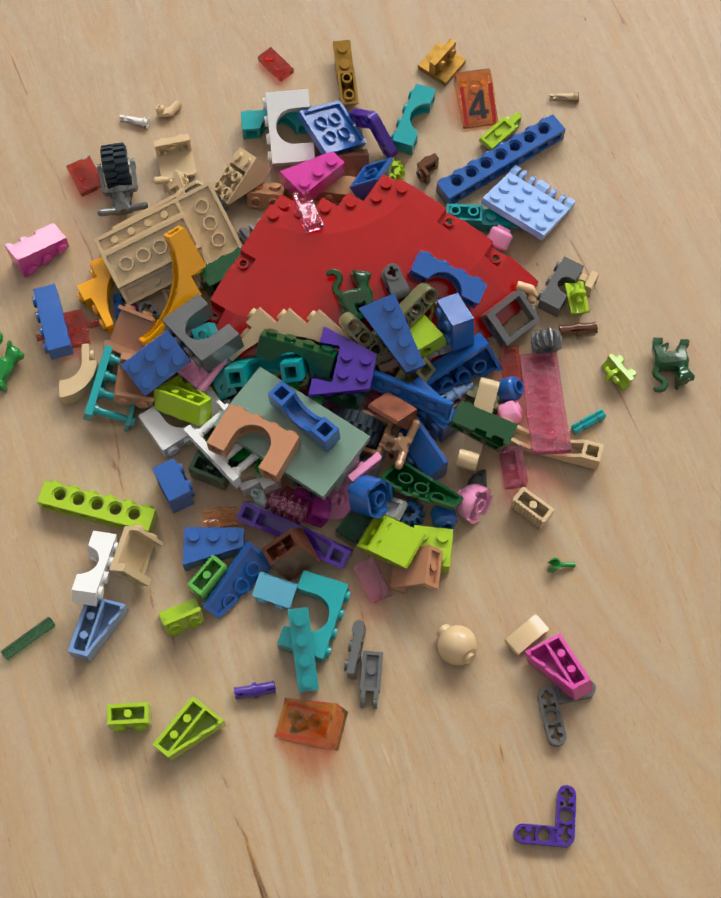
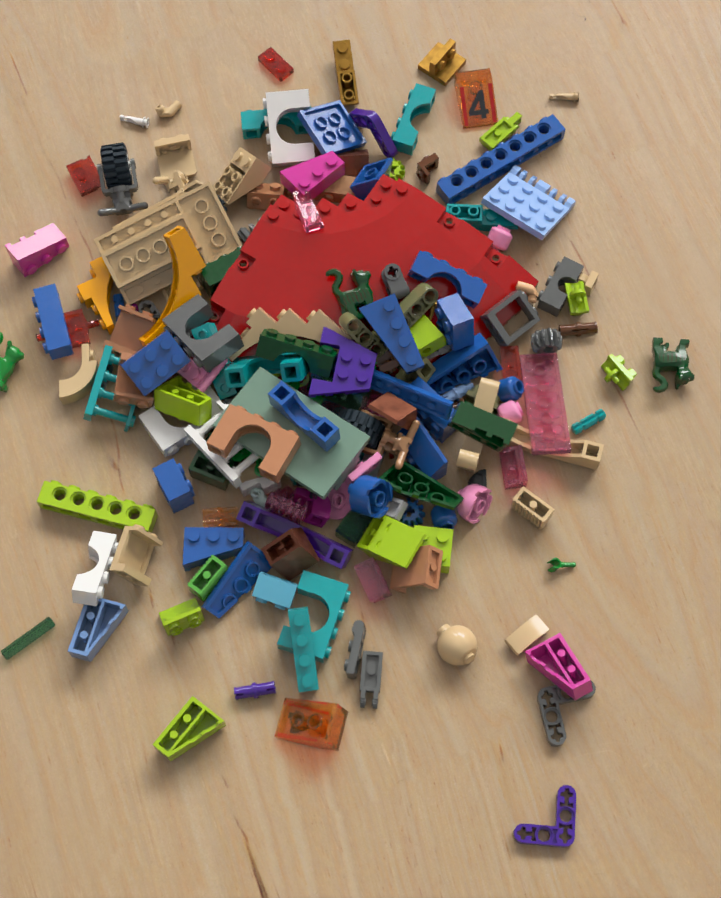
lime brick [107,702,152,732] -> none

